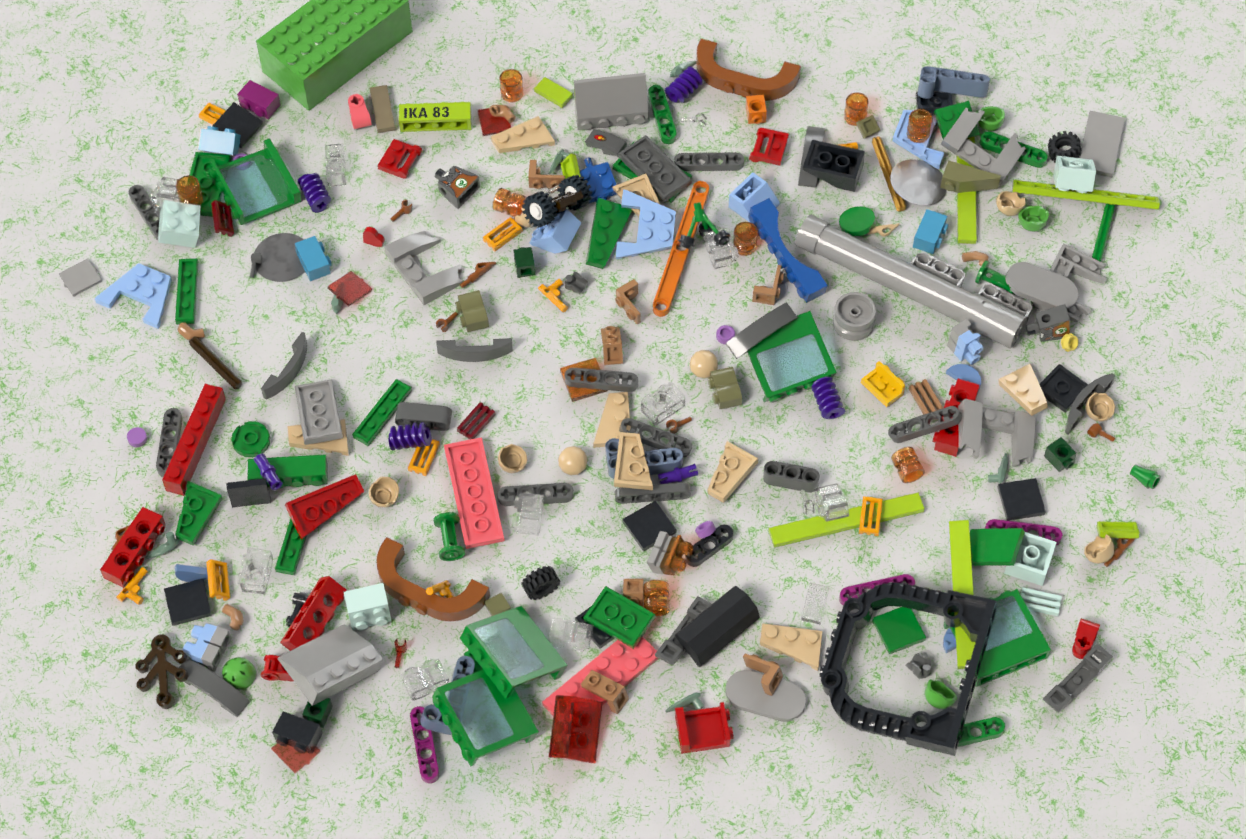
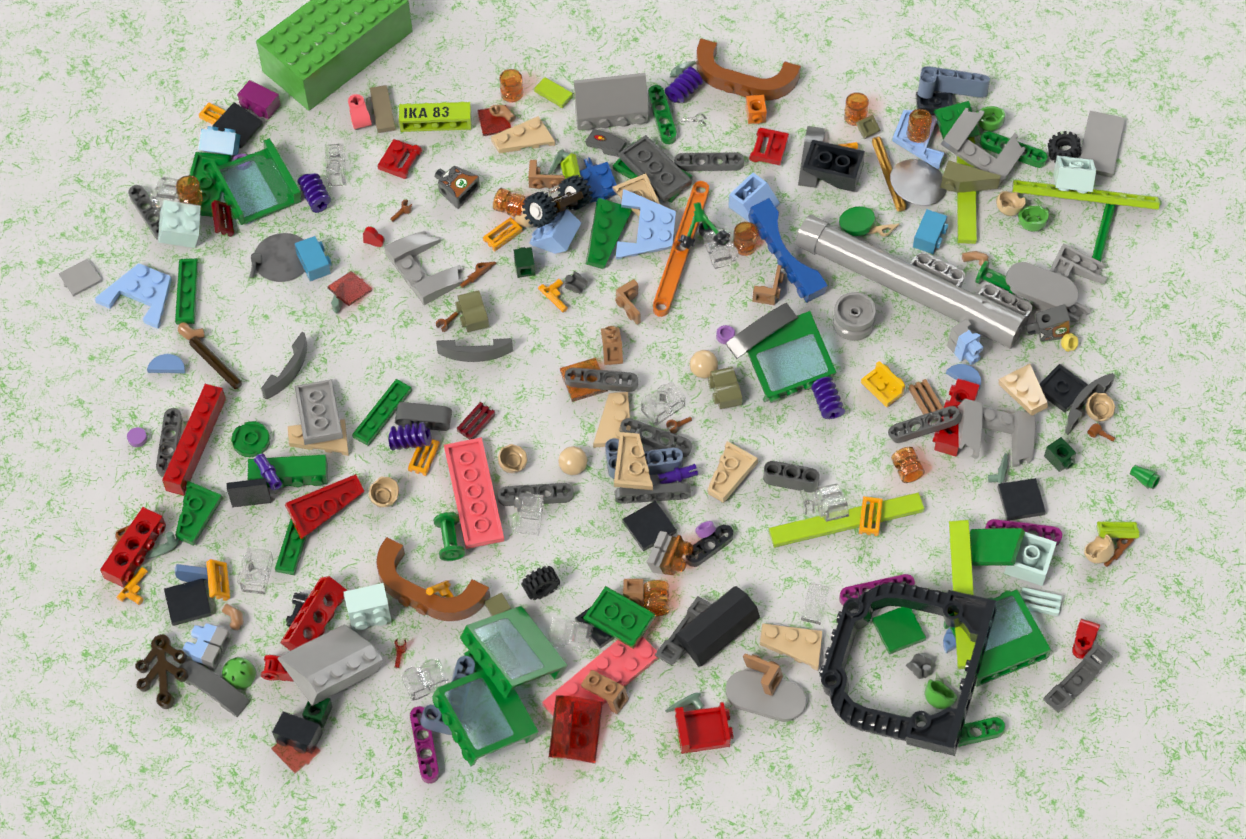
none -> medium blue tile [147,354,185,373]

